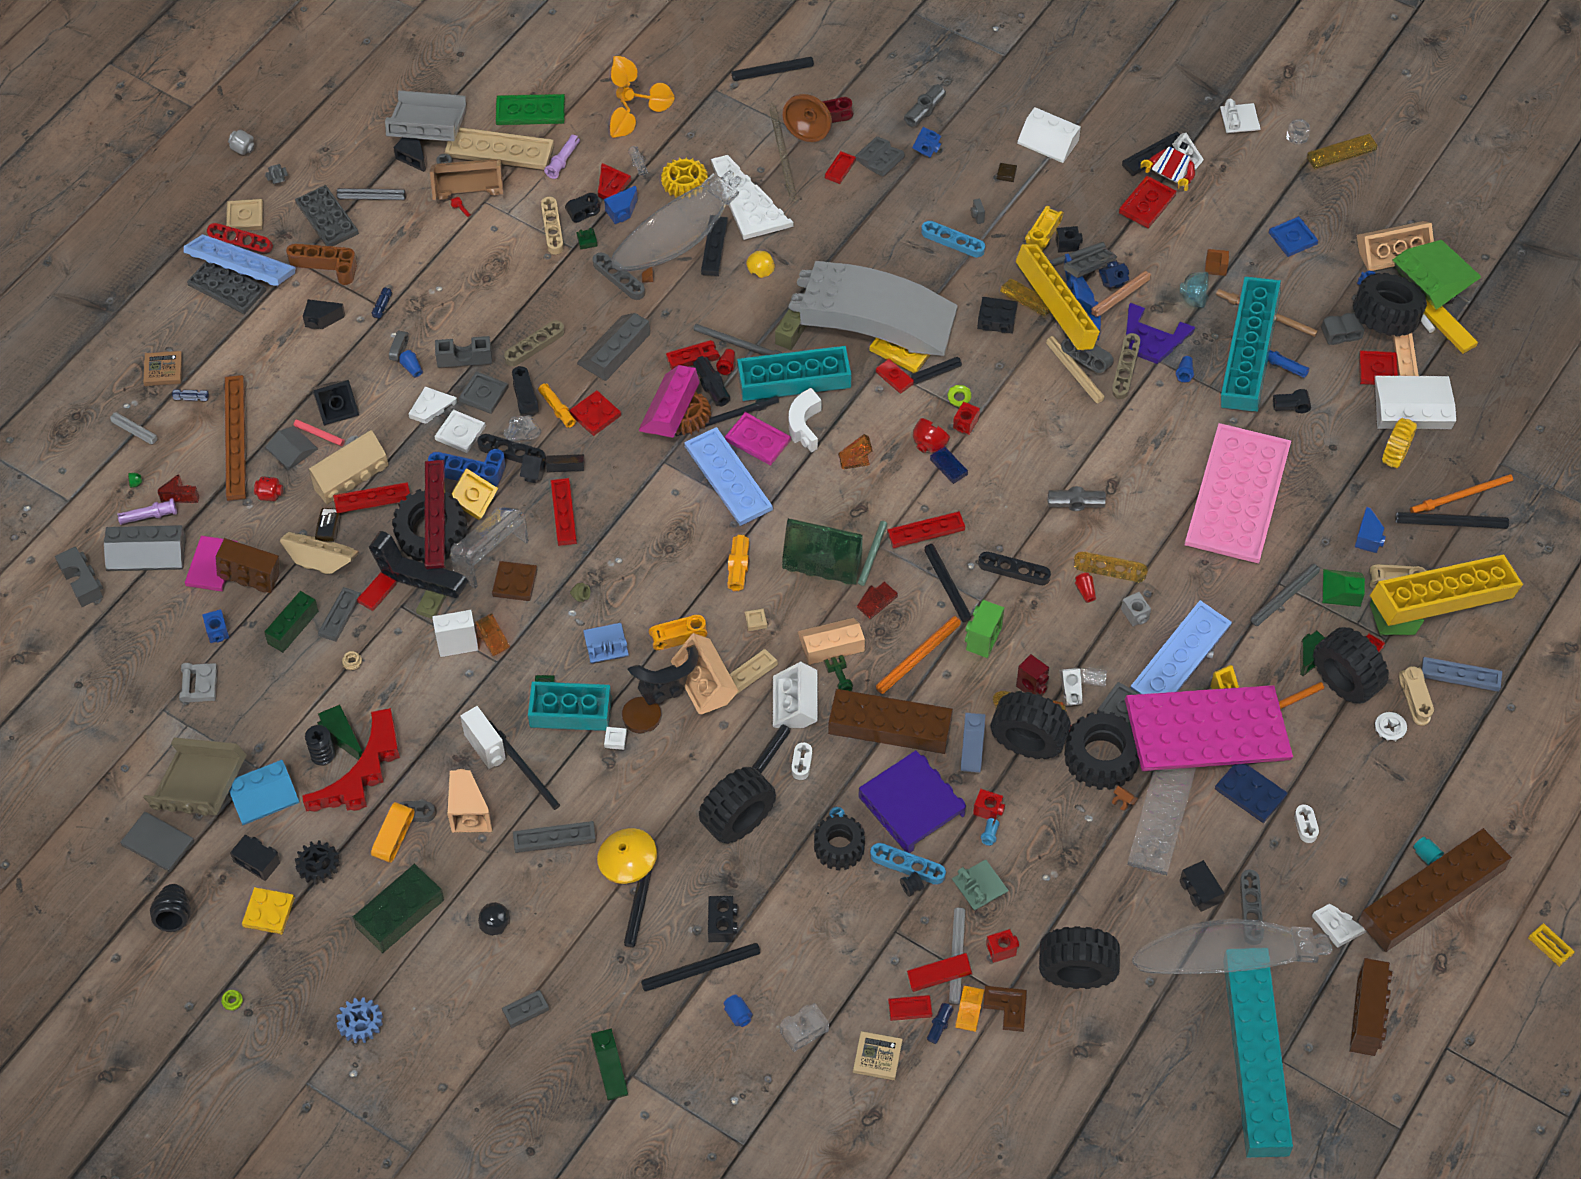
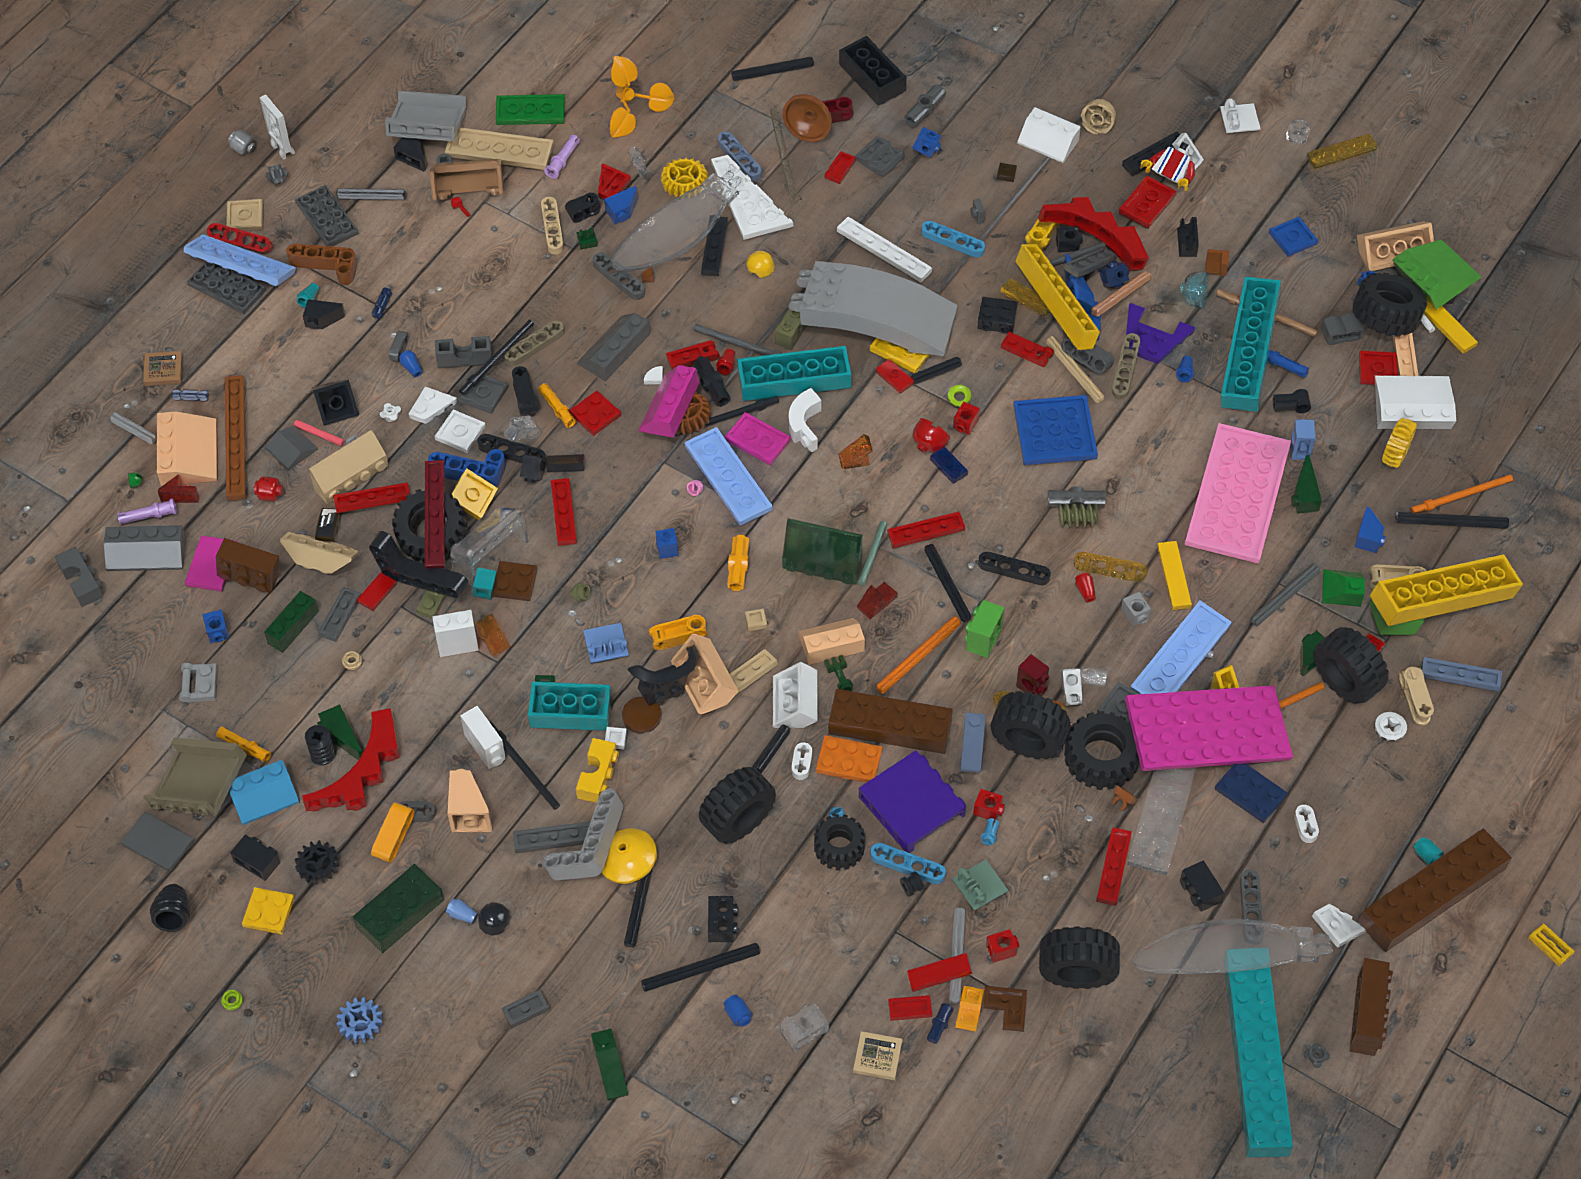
none -> light nougat slope [157,411,217,486]
none -> light orange pin [216,726,271,763]
none -> white tile [260,95,295,160]
none -> teal cone [296,283,319,308]
none -> white plate [380,403,401,422]
none -> medium blue cone [446,898,478,924]
none -> black bar [459,319,534,395]
none -> teal panel [472,568,496,600]
none -> light grey beam [542,788,624,880]
none -> yellow arch [576,738,619,803]
none -> white tile [644,366,663,384]
none -> blue brick [655,528,678,559]
none -> bright pink hinge [687,480,703,496]
none -> sand blue beam [718,131,762,181]
none -> orange plate [816,735,883,783]
none -> white plate [837,217,932,283]
none -> black brick [839,36,907,105]
none -> red plate [1001,331,1054,367]
none -> blue plate [1013,395,1098,465]
none -> red arch [1038,197,1149,271]
none -> olive piece [1058,503,1098,528]
none -> tan cylinder [1081,99,1116,134]
none -> red plate [1096,827,1132,906]
none -> yellow tile [1157,541,1192,610]
none -> black hinge [1177,217,1199,257]
none -> medium blue brick [1290,419,1316,460]
none -> dark green slope [1291,455,1322,514]
none -> dark grey plate [1304,1043,1330,1068]

